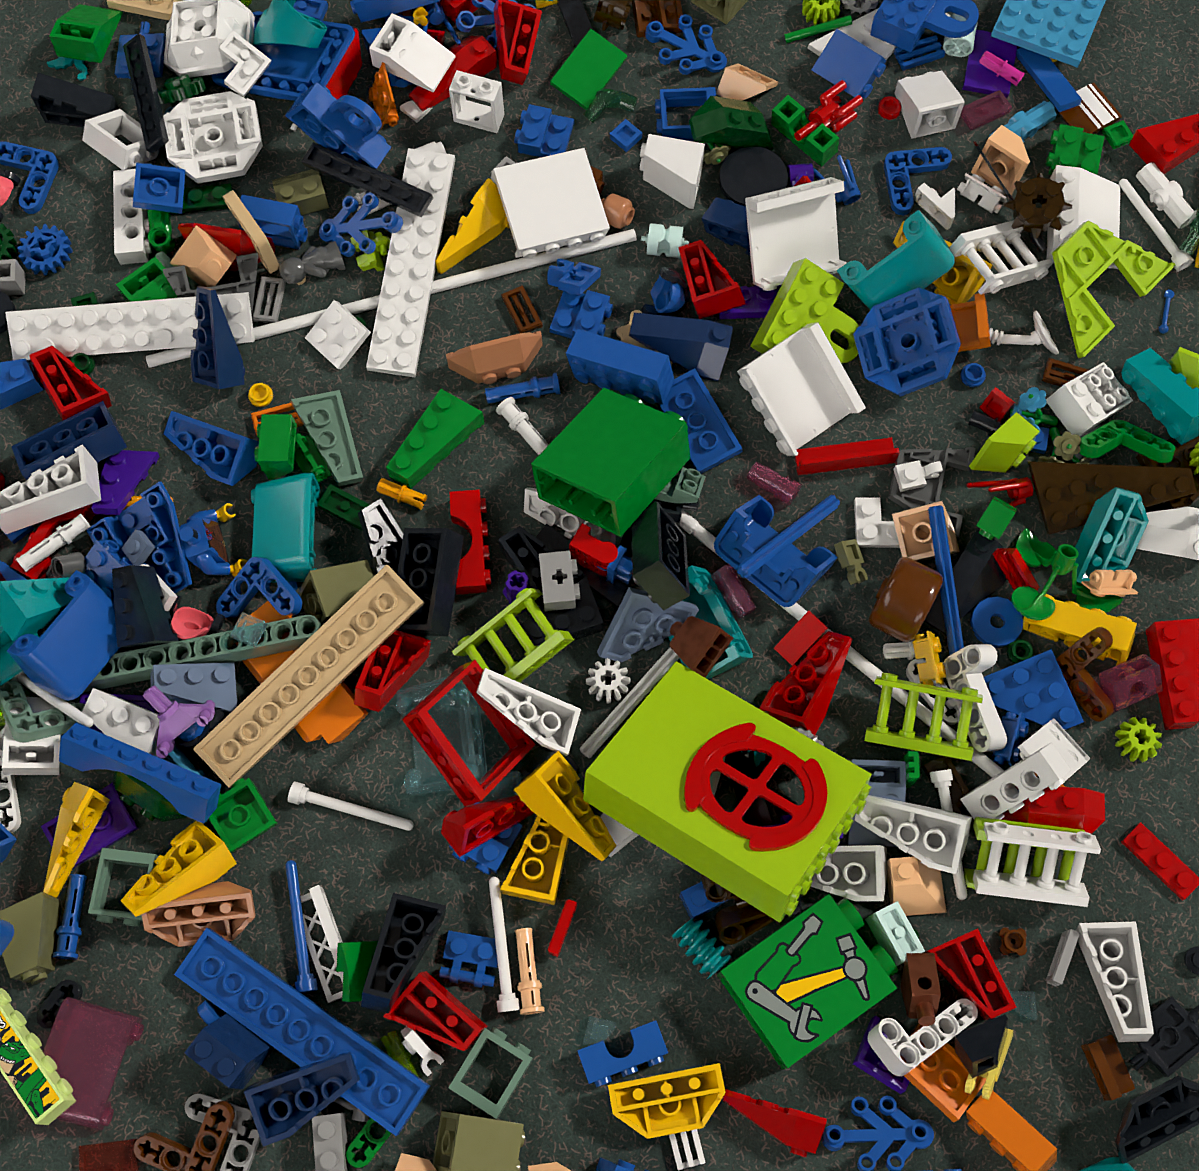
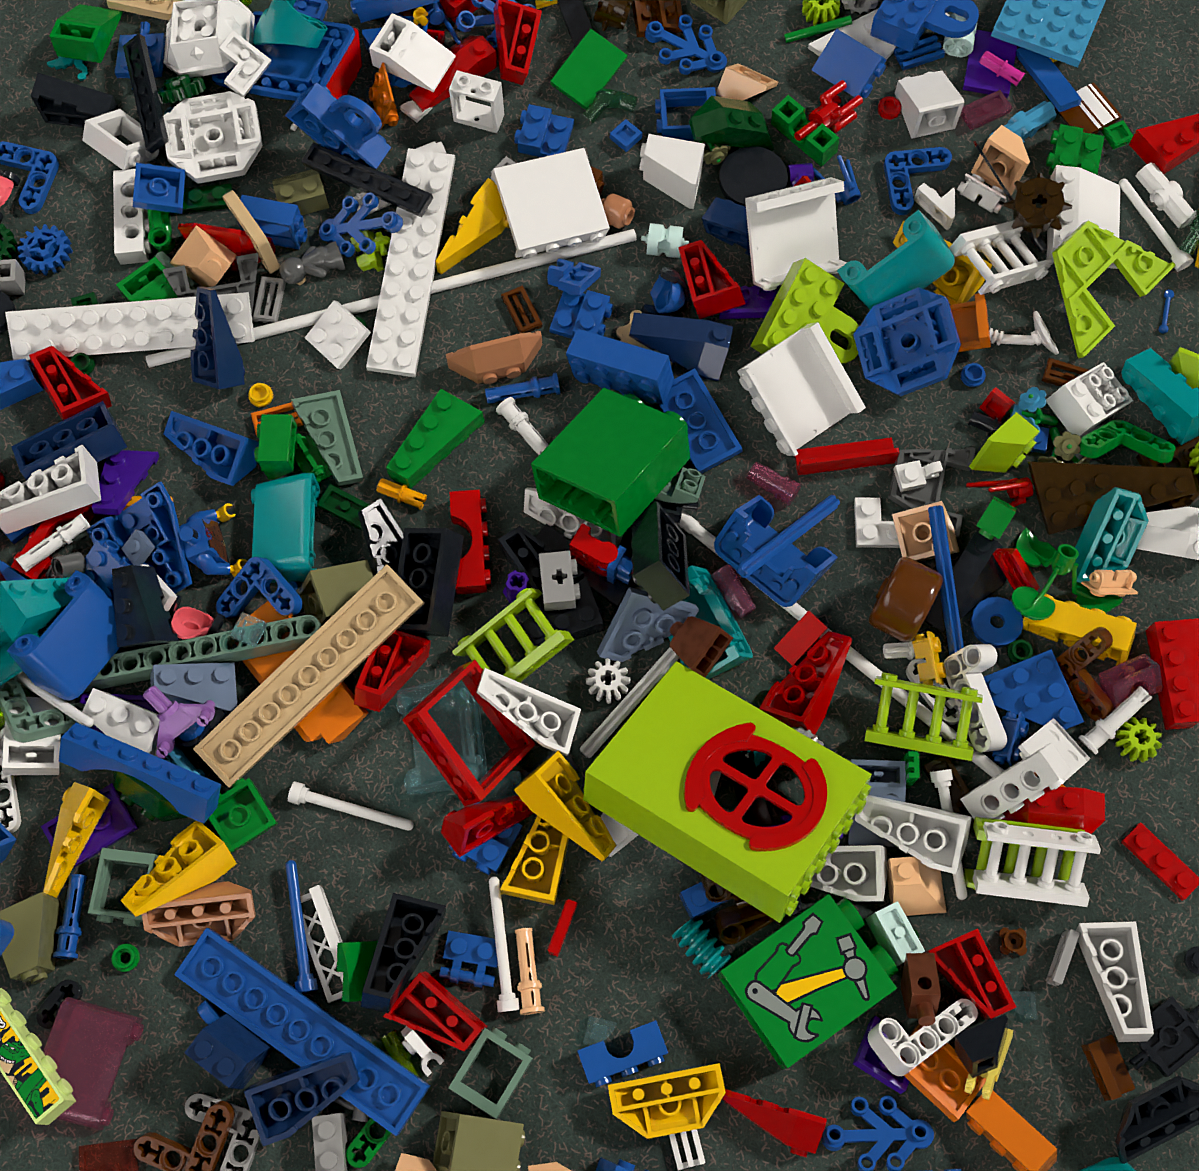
olive plate [834,539,868,585] -> none
none -> green plate [111,944,140,972]
none -> white pin [1078,686,1152,755]

